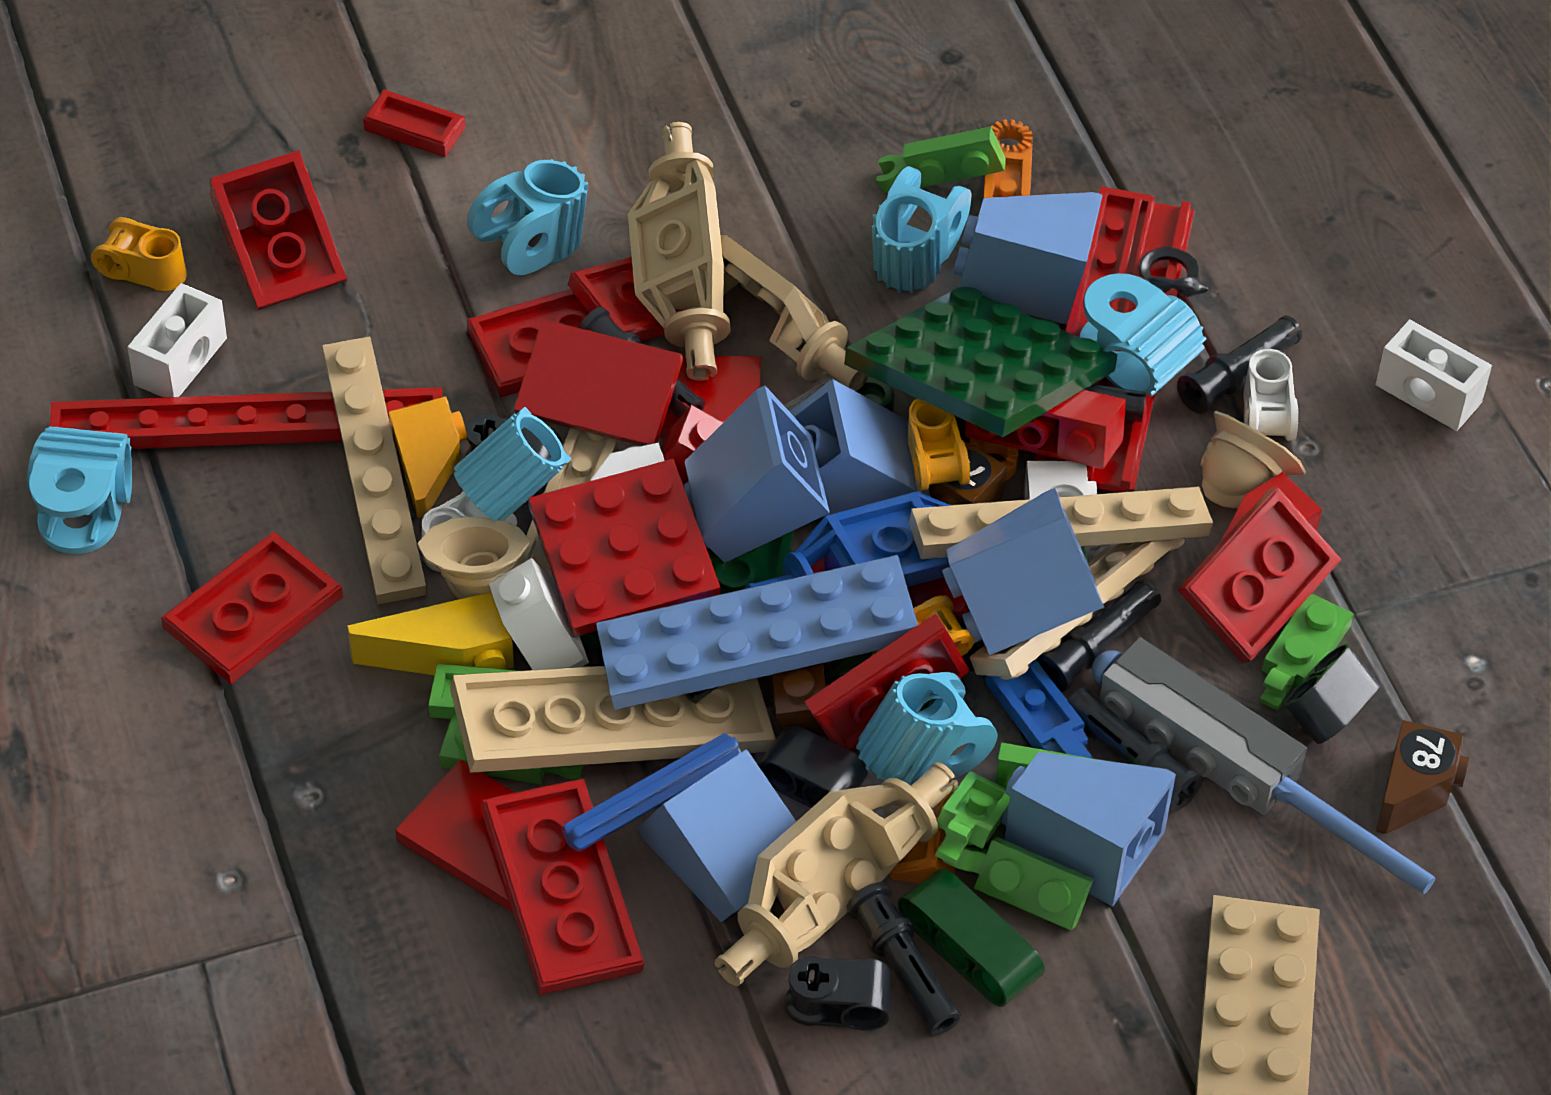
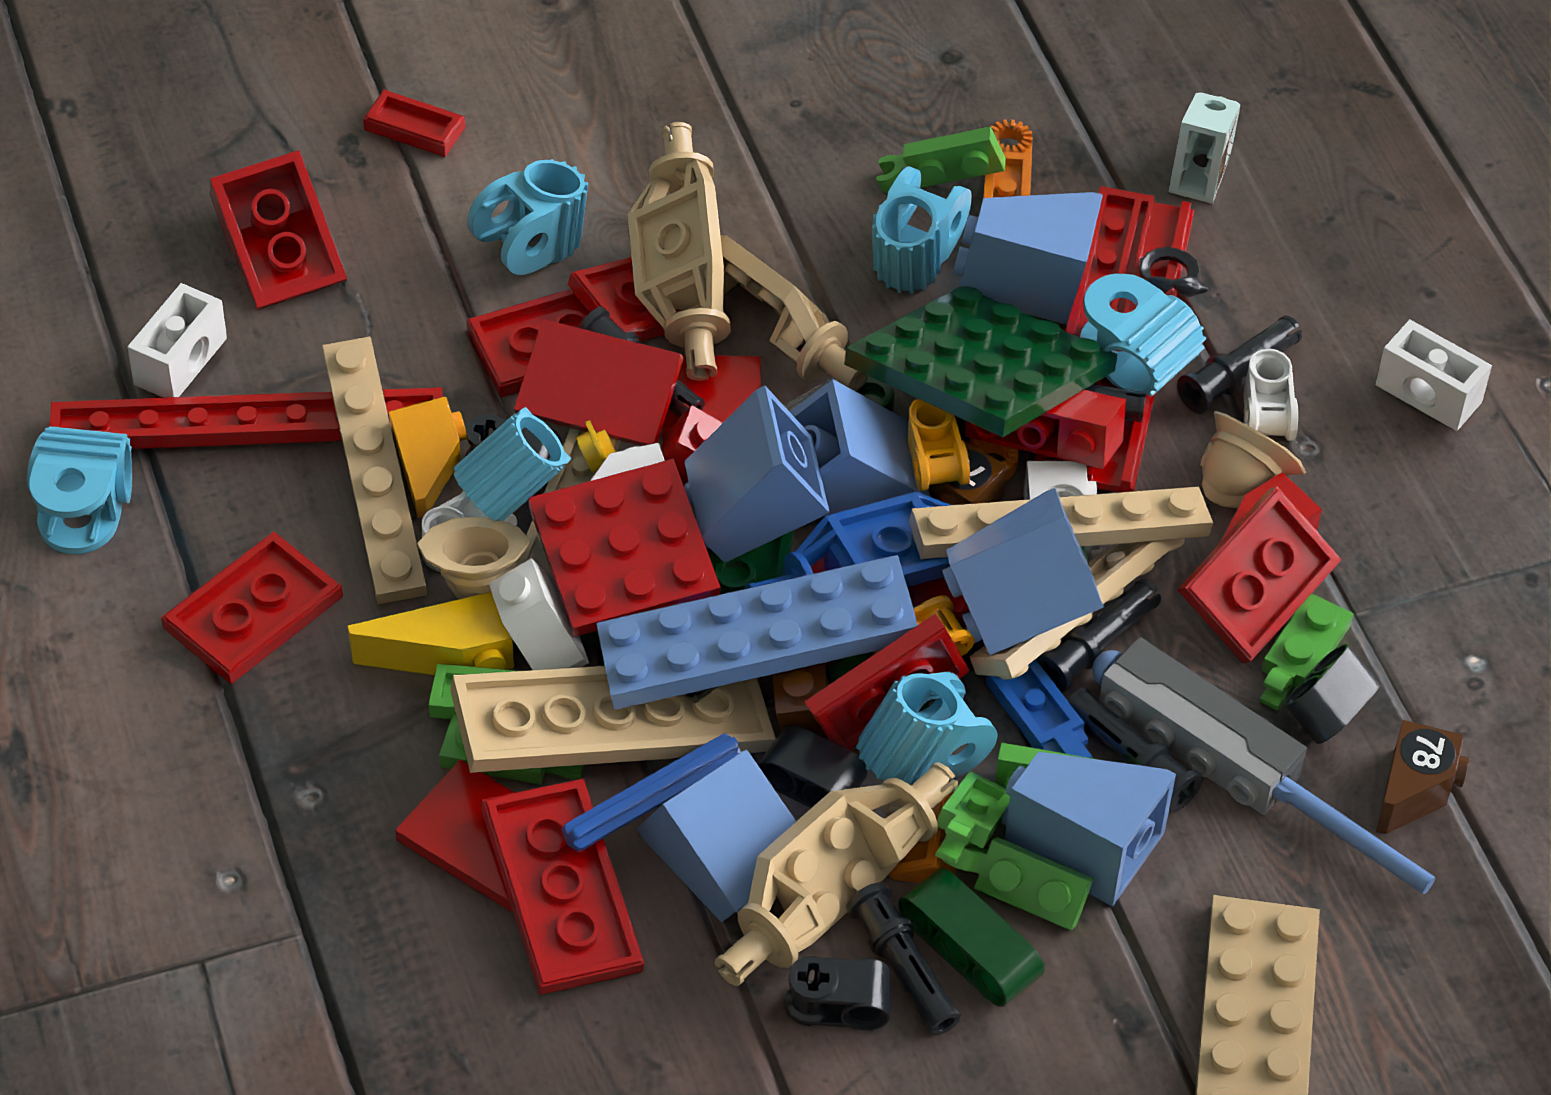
light orange piece [91,217,187,291] -> none
none -> yellow plate [576,420,616,473]
none -> light aqua torso [1169,93,1240,204]

